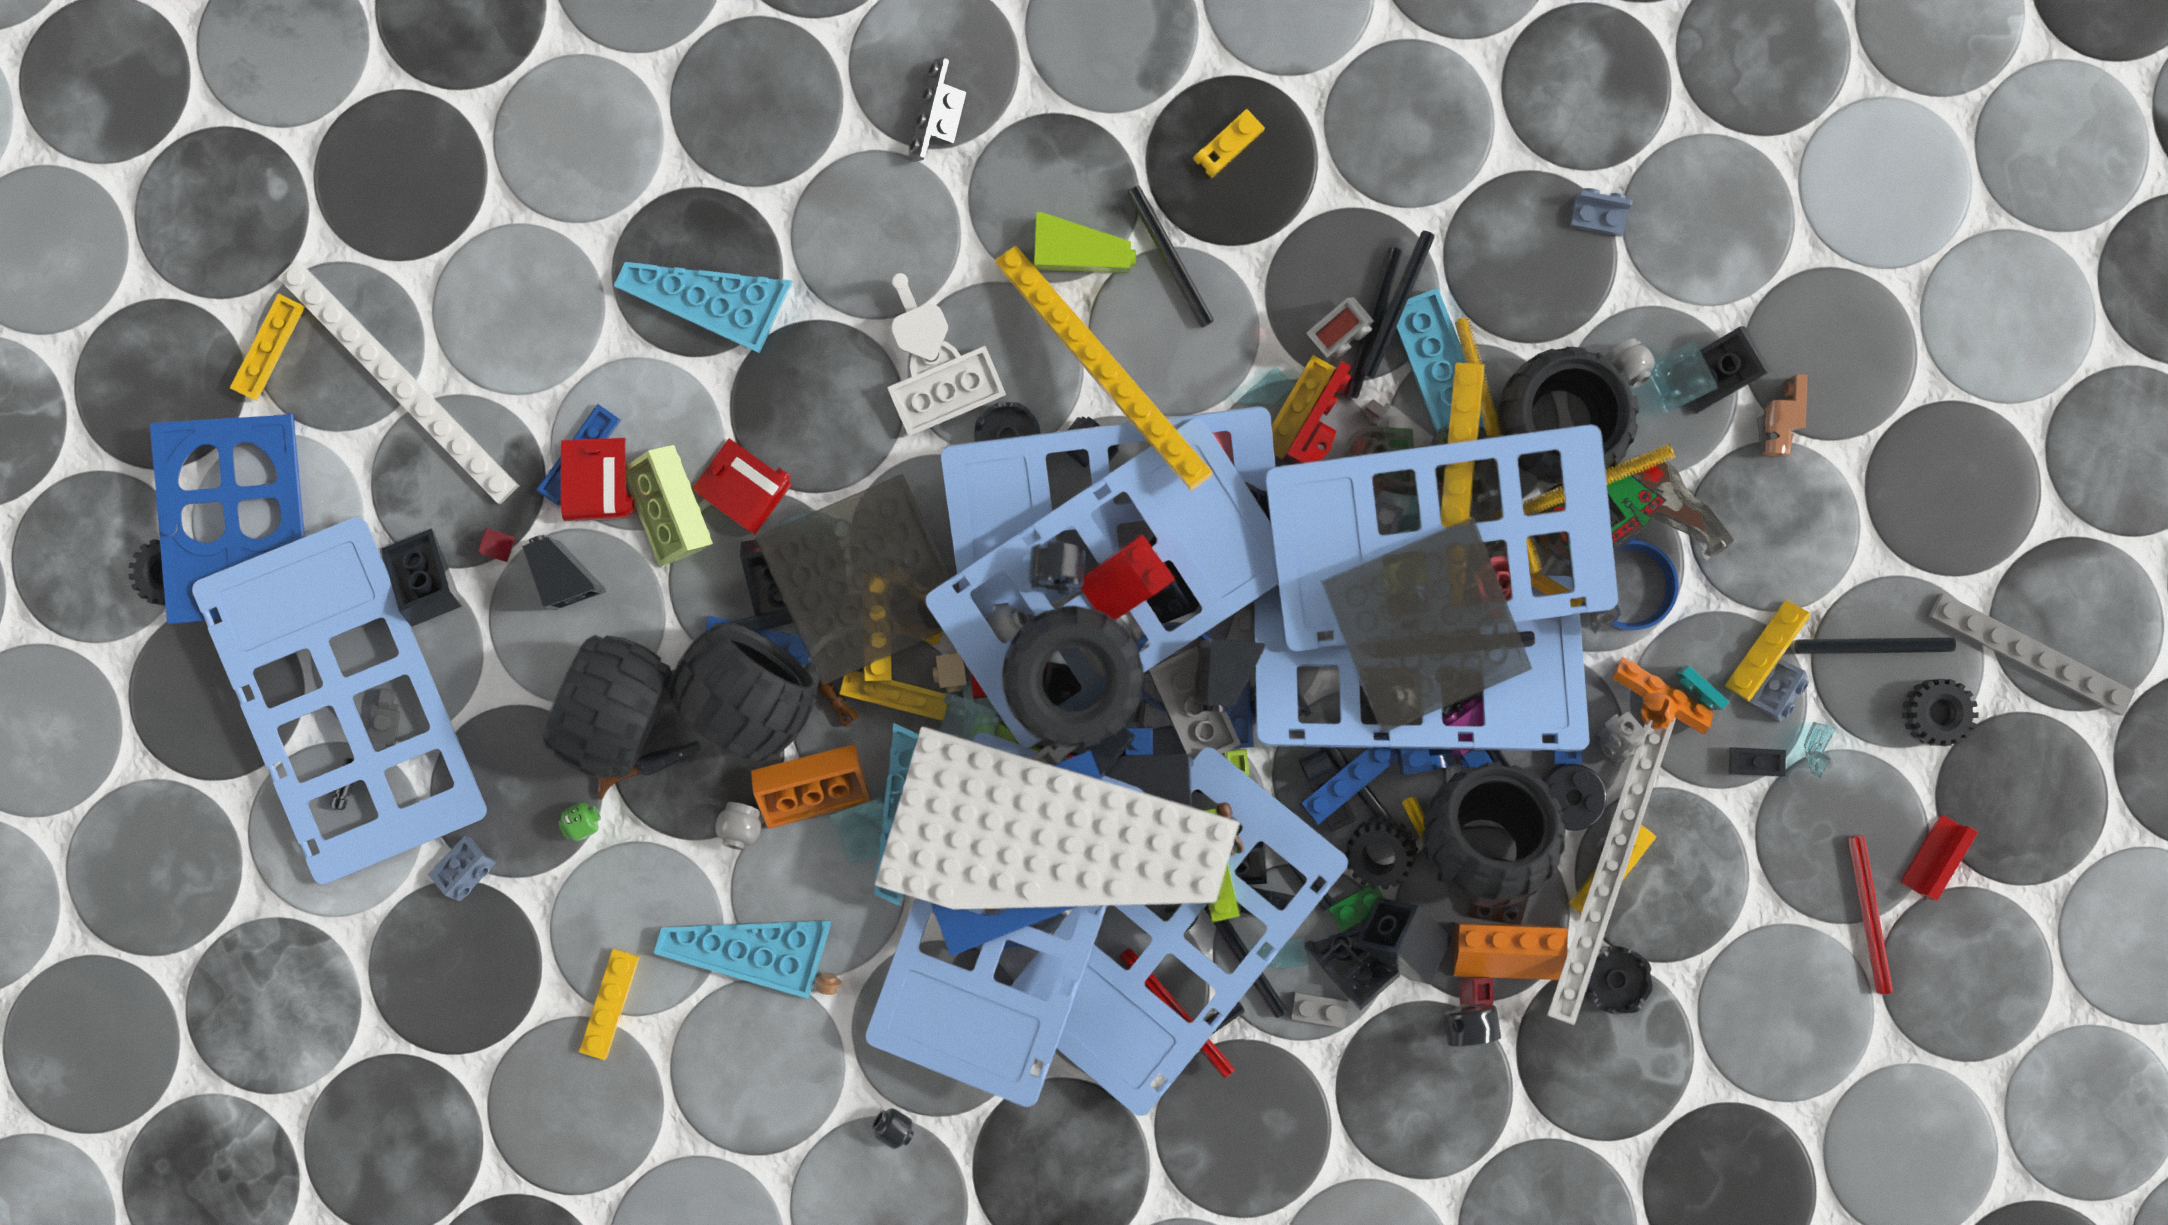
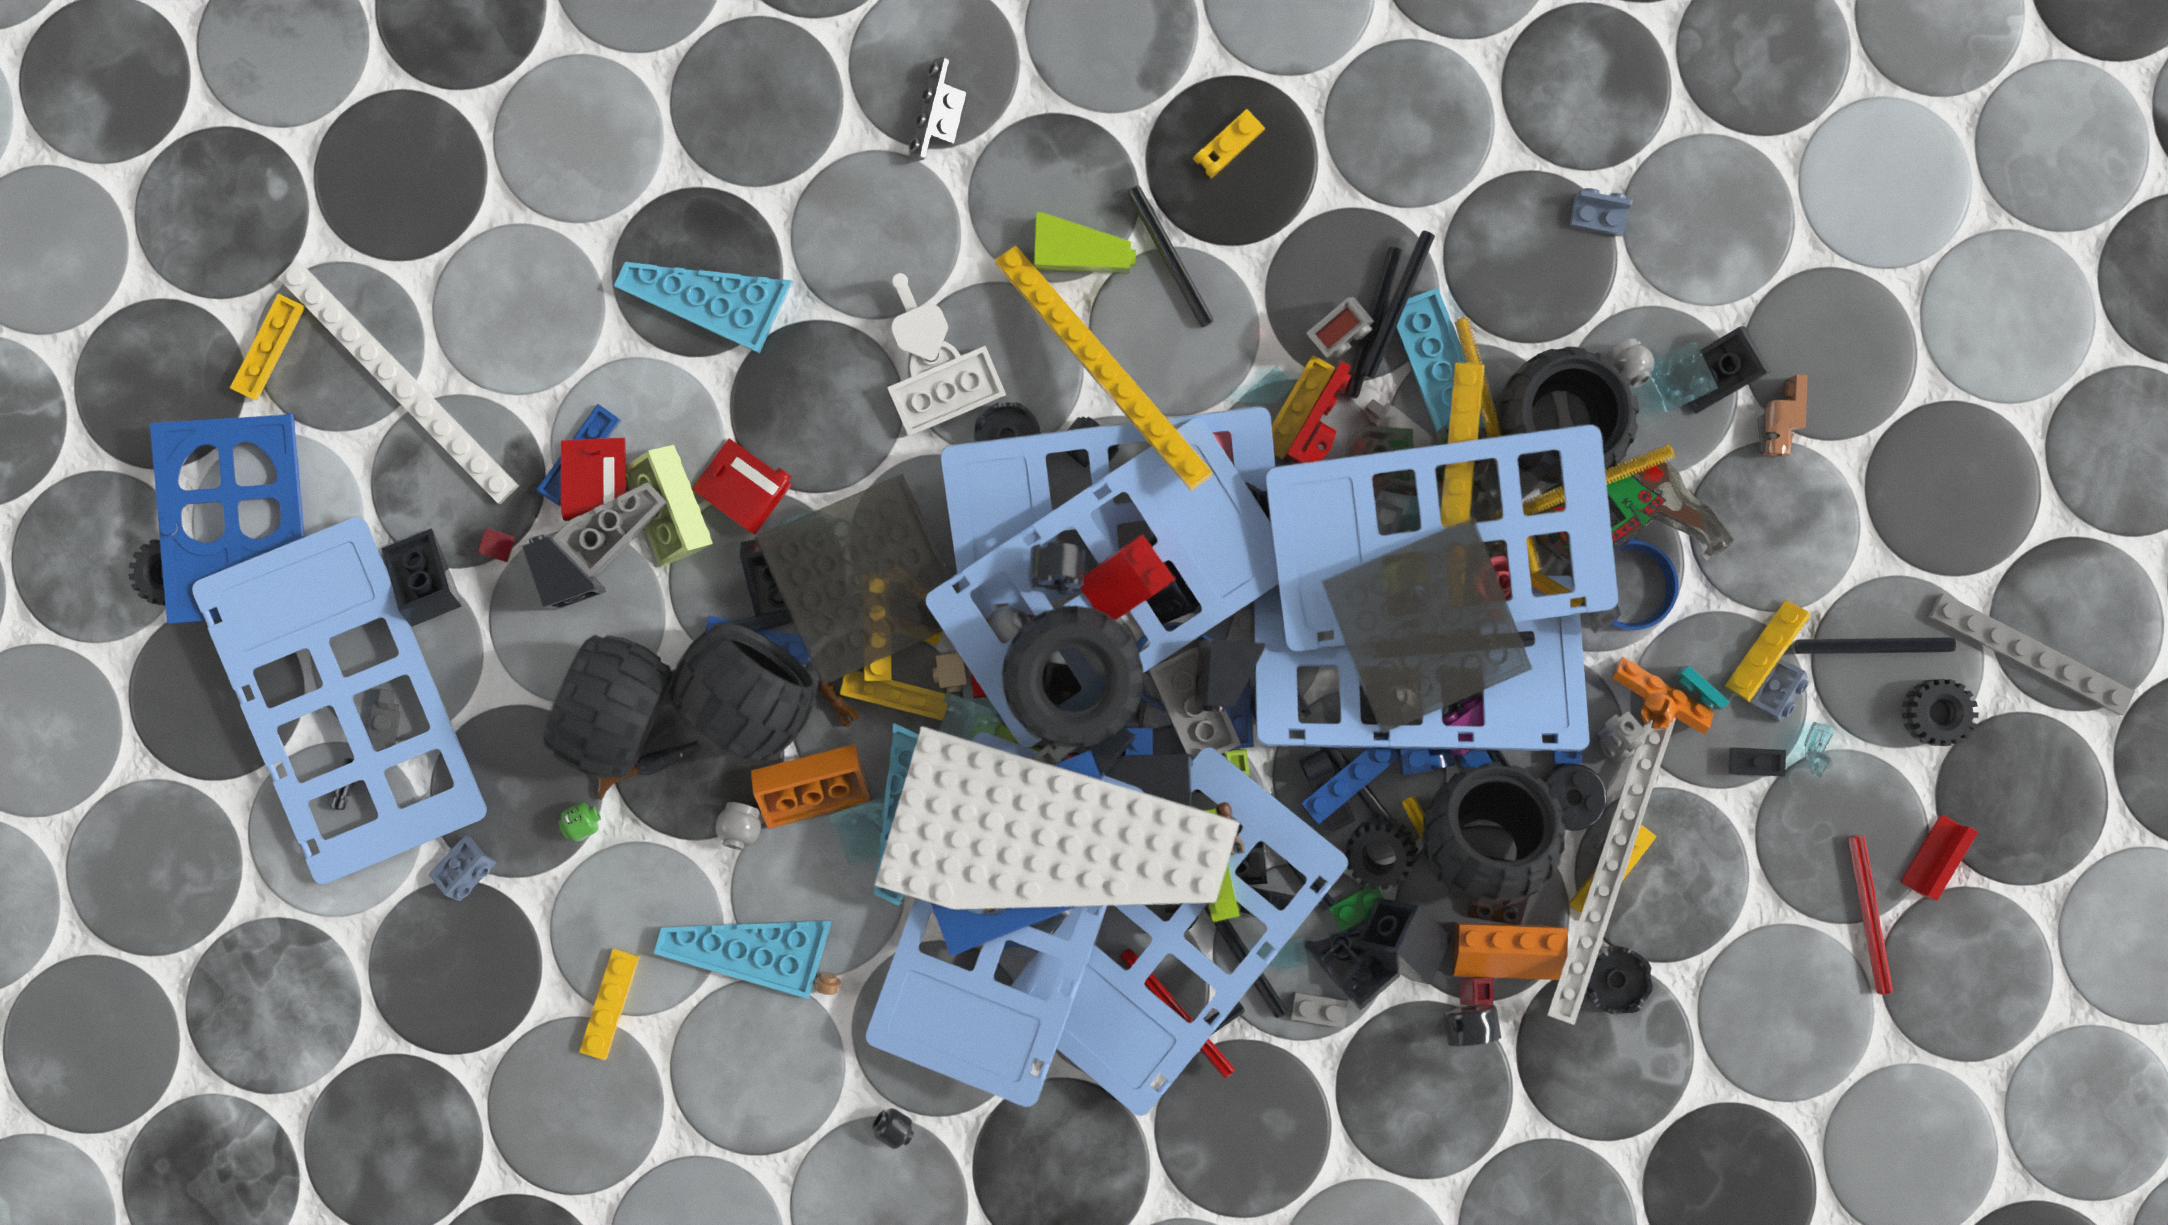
none -> light grey wedge [552,483,667,577]

